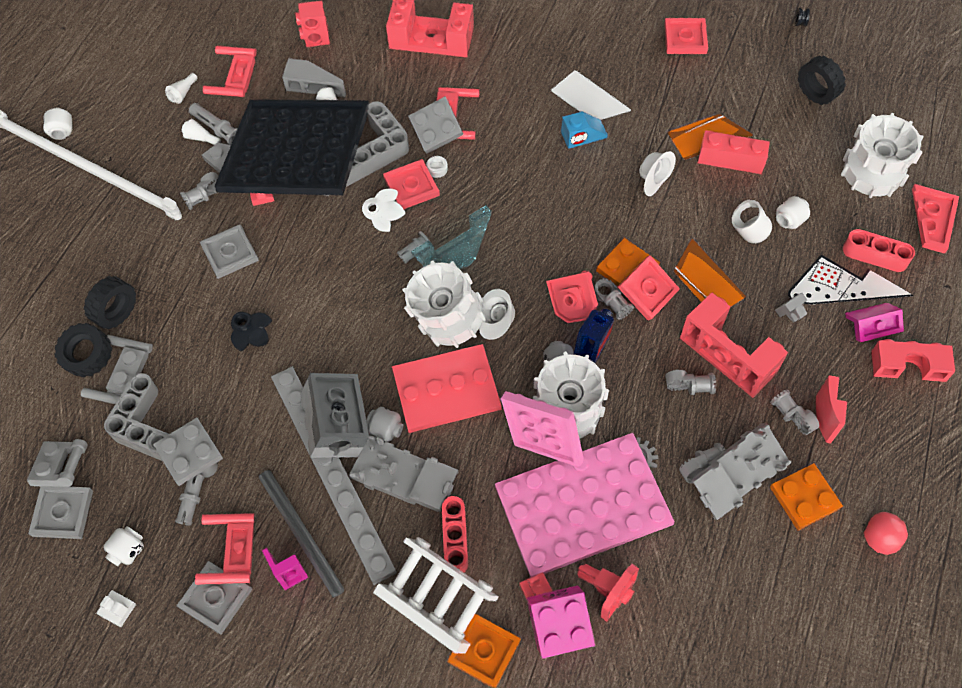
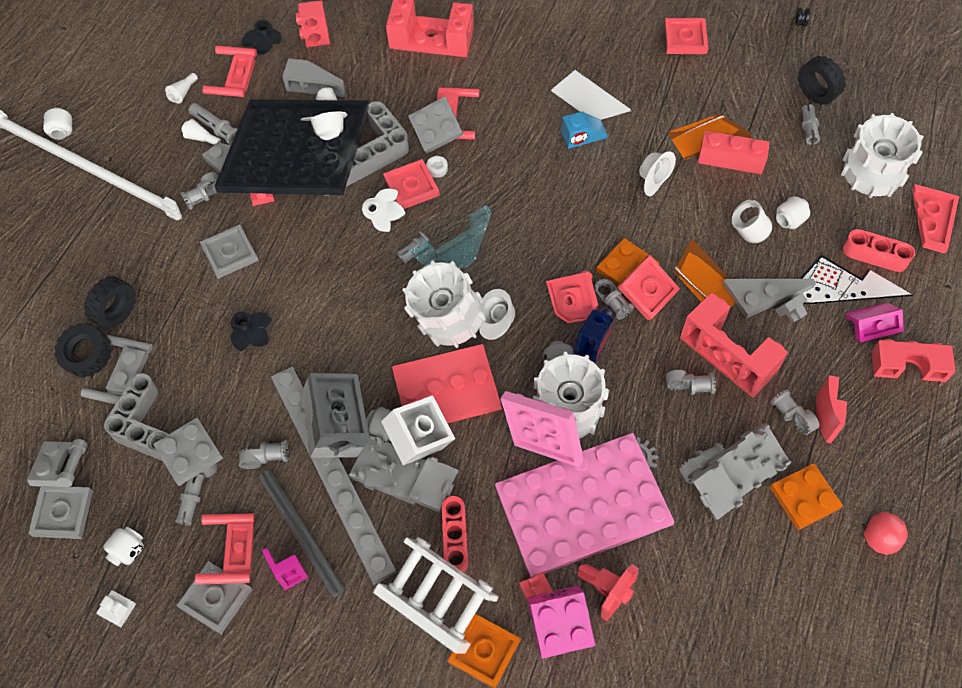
none -> light grey connector [239,440,289,469]
none -> black plate [242,20,282,55]
none -> white piece [301,112,347,140]
none -> white brick [381,395,455,465]
none -> light grey wing [722,279,816,319]
none -> light grey pin [801,104,820,145]

